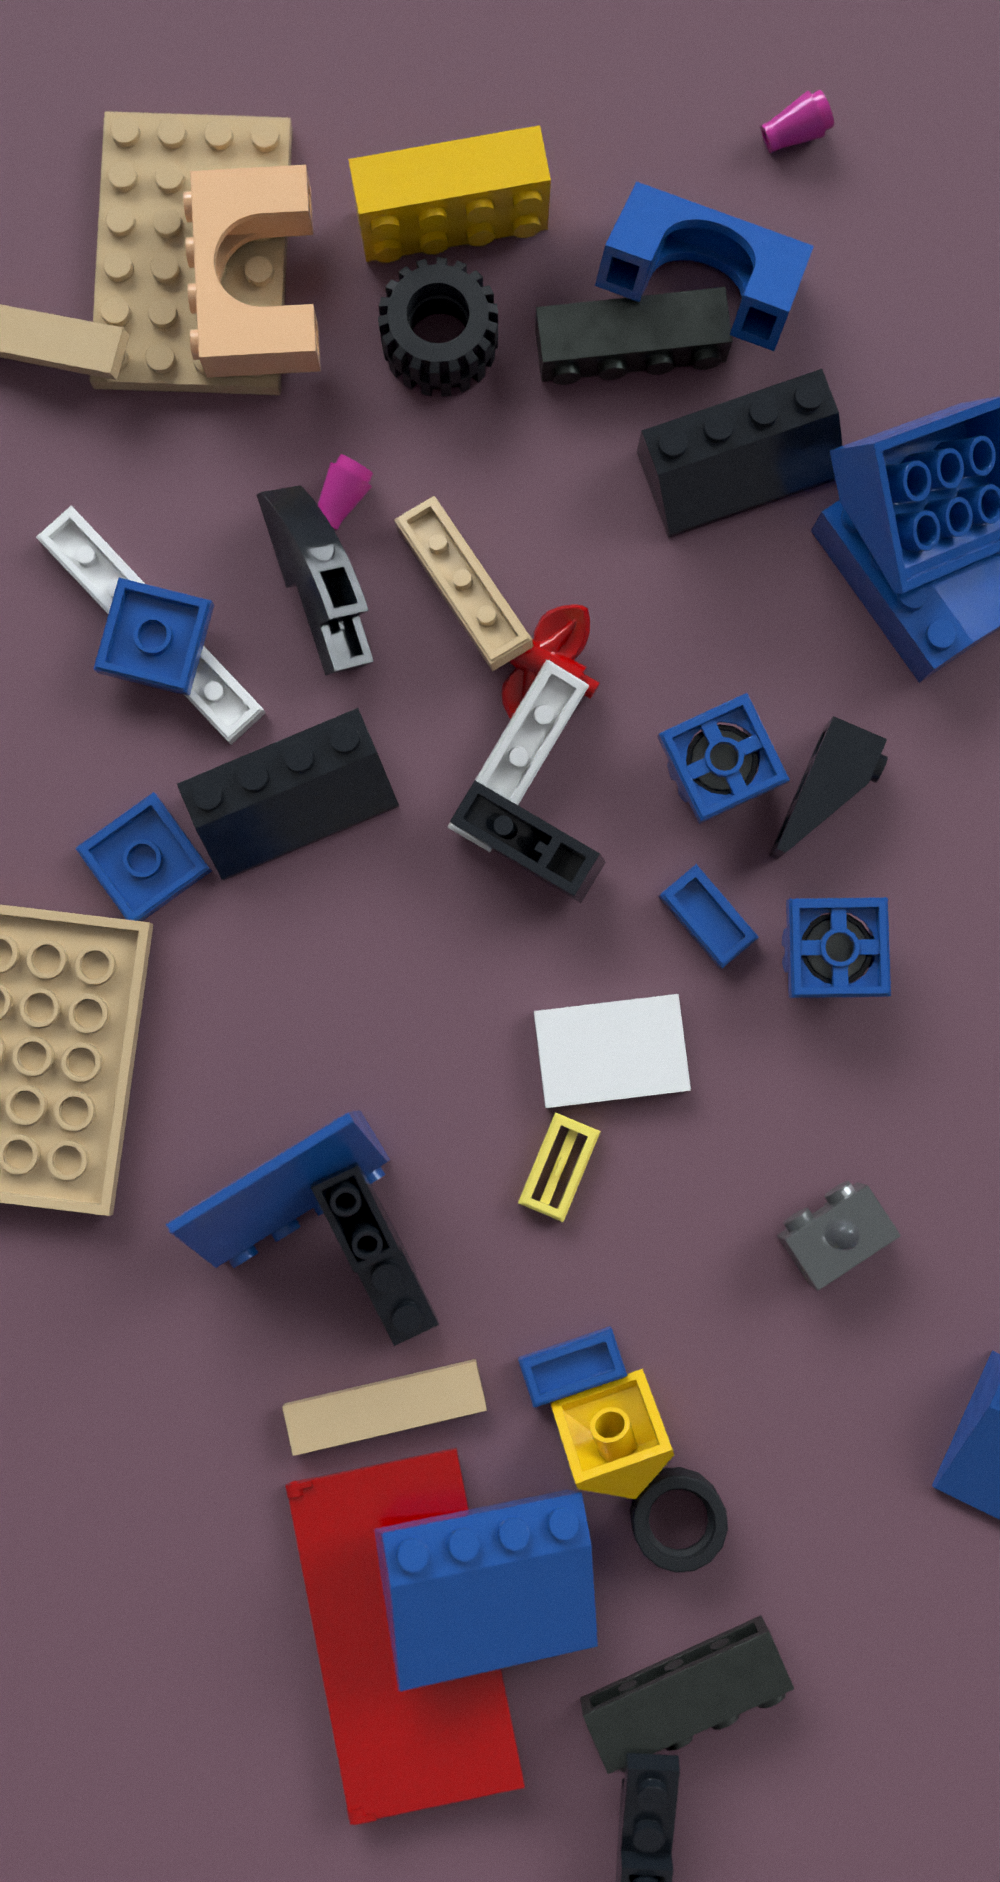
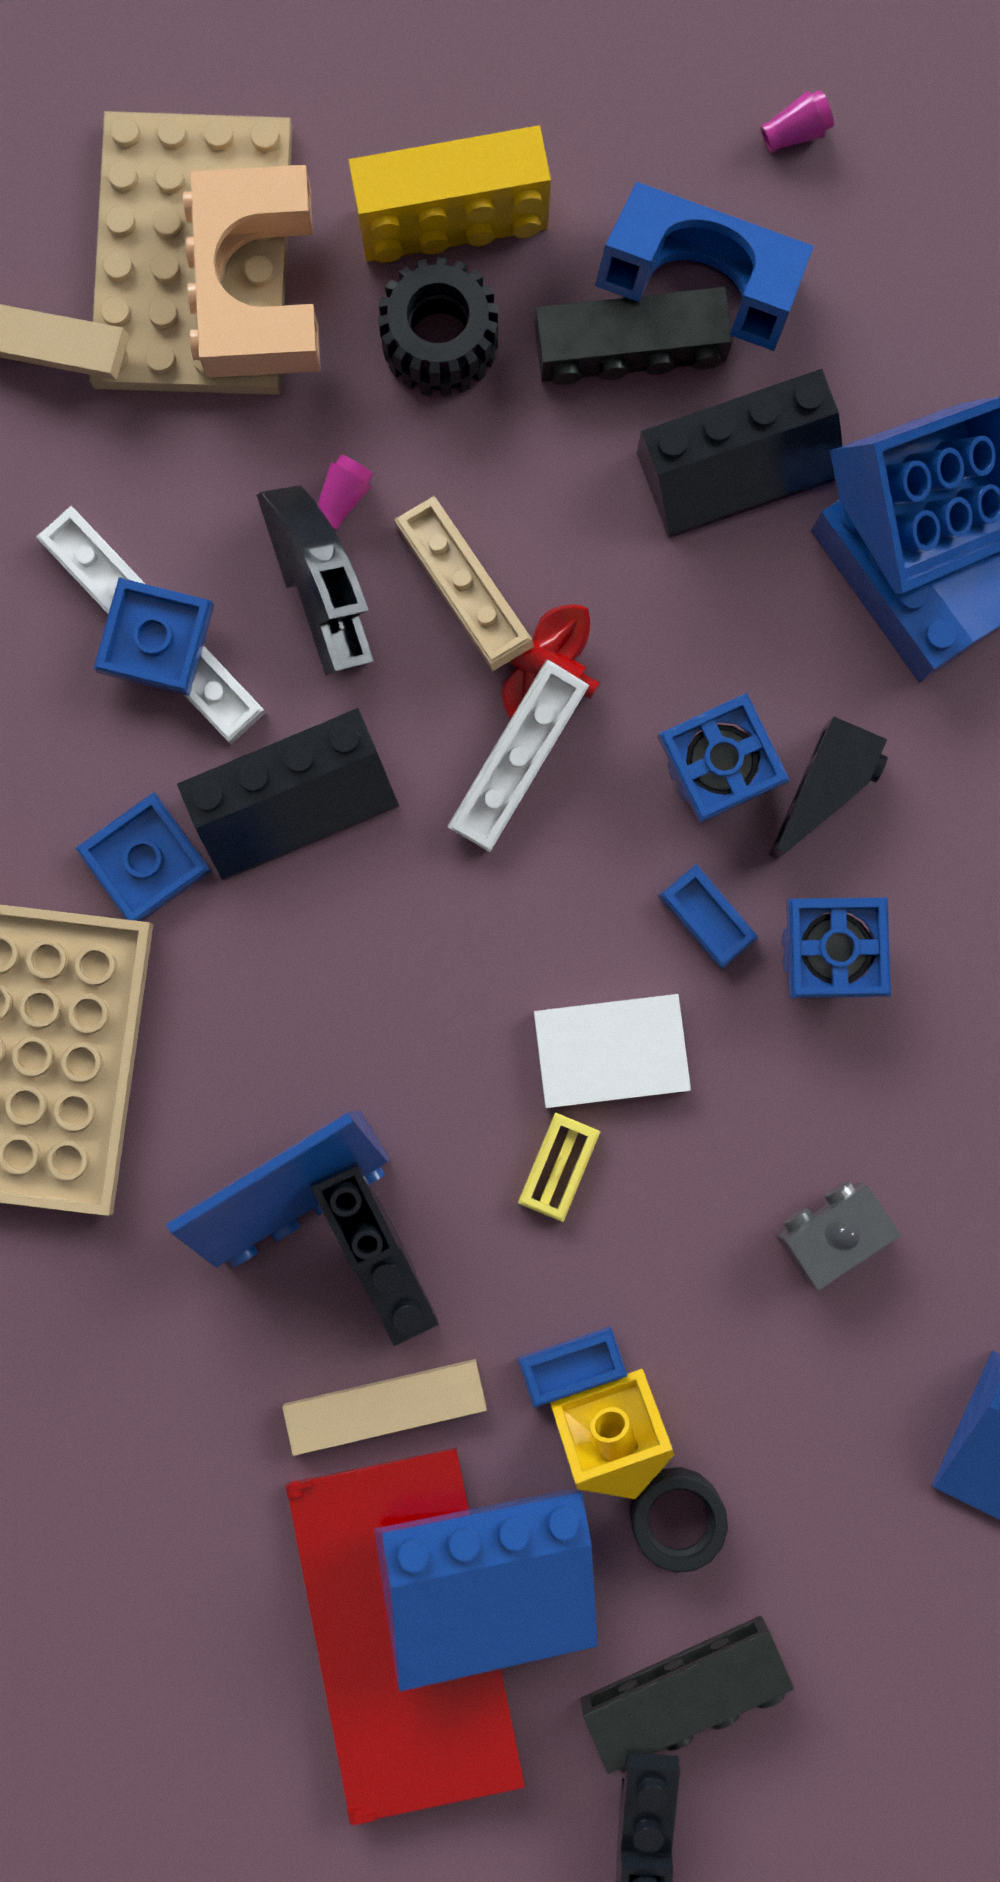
black slope [450,780,606,903] -> none

